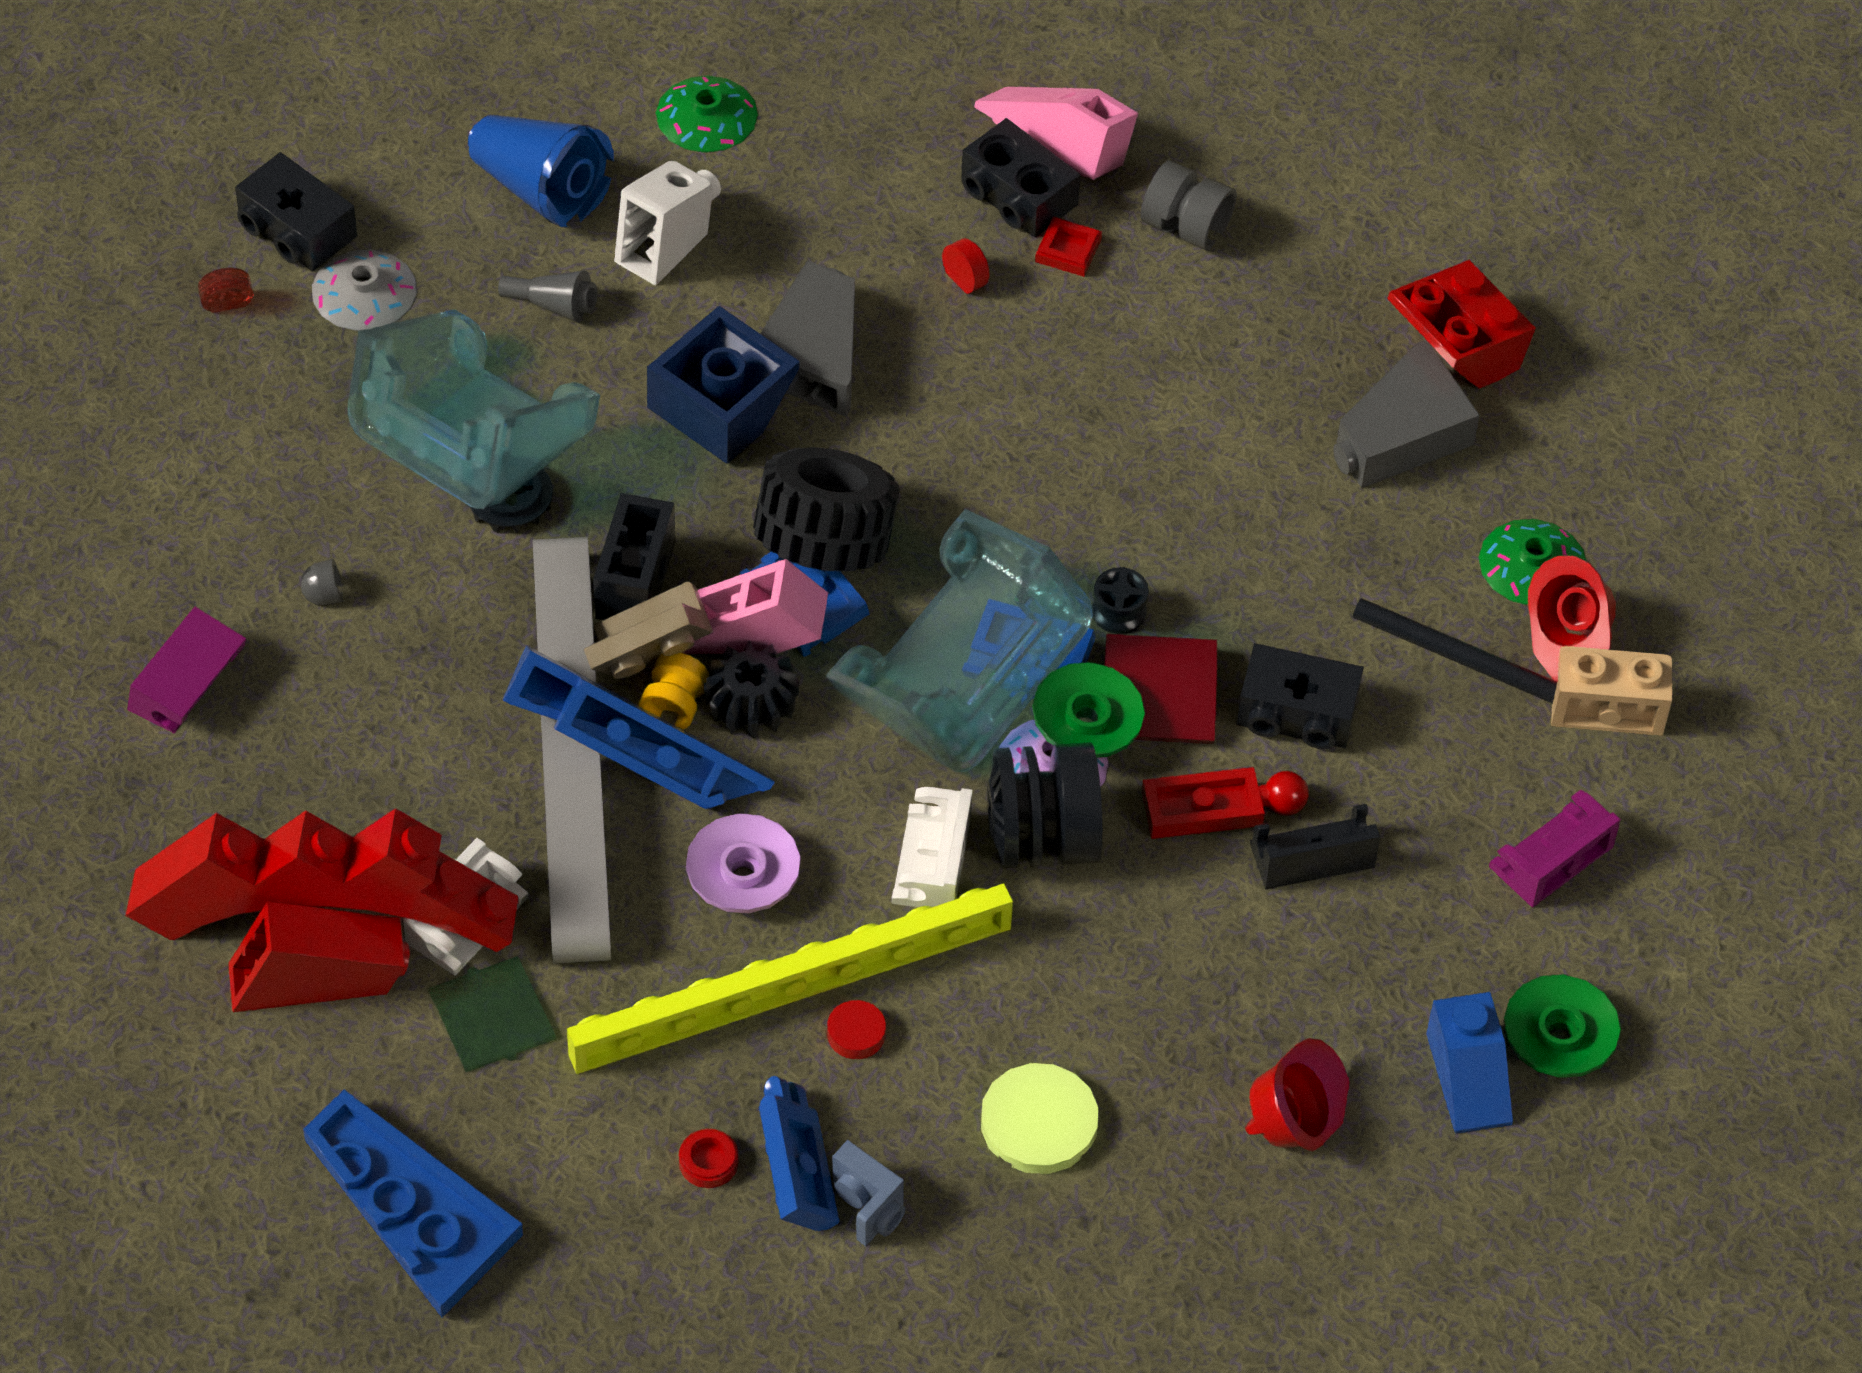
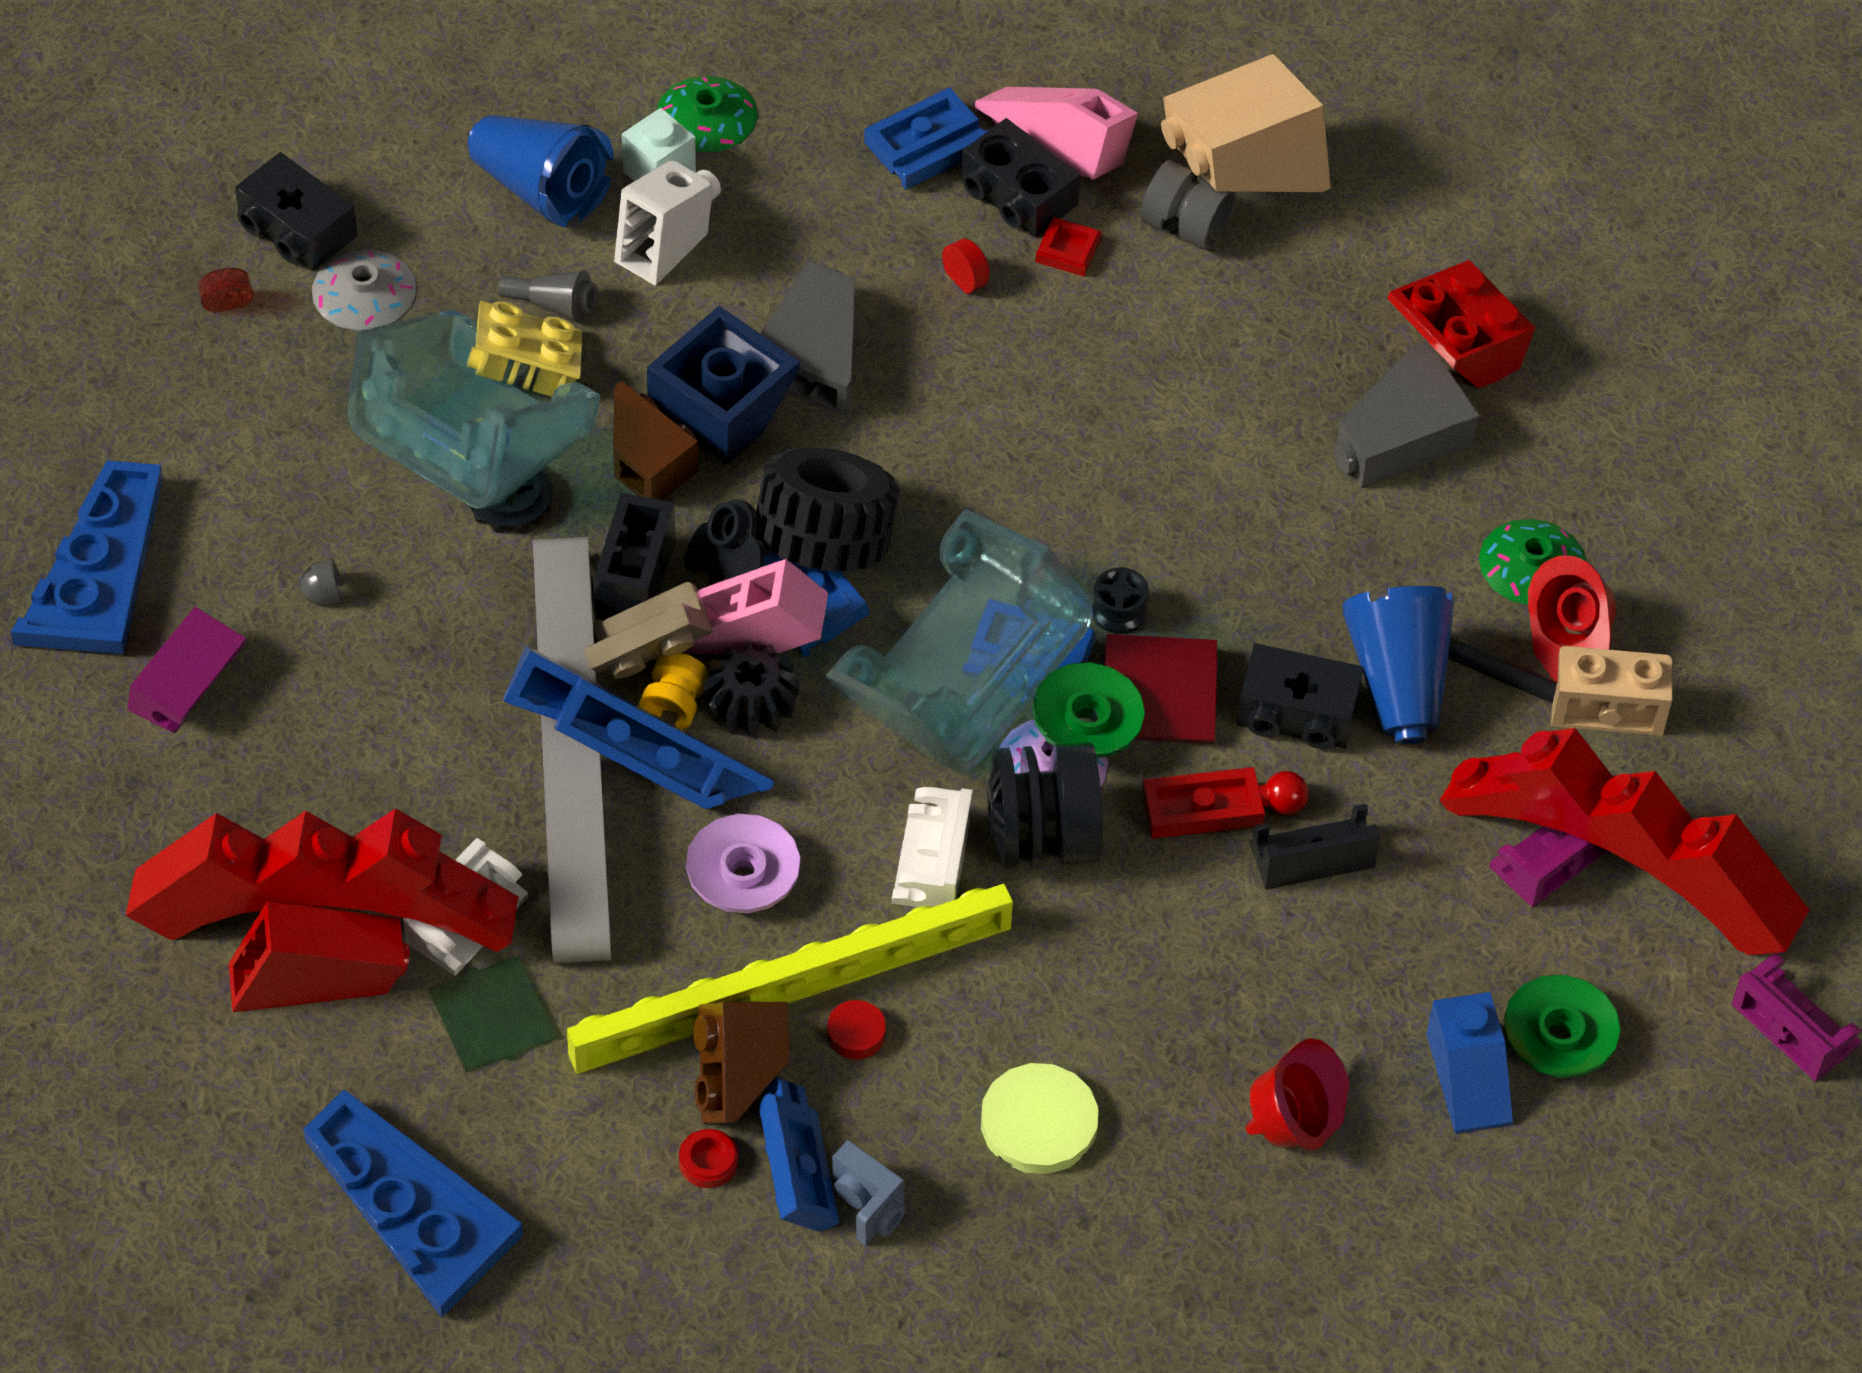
none -> blue wing [11,460,163,655]
none -> light yellow hinge [467,300,582,399]
none -> reddish brown slope [613,381,699,500]
none -> light aqua brick [621,107,696,181]
none -> black plate [683,499,763,586]
none -> reddish brown slope [693,1002,789,1123]
none -> blue plate [864,87,989,190]
none -> tan slope [1161,54,1331,192]
none -> blue cone [1342,586,1455,744]
none -> red arch [1439,728,1809,955]
none -> magenta hinge [1731,953,1862,1082]

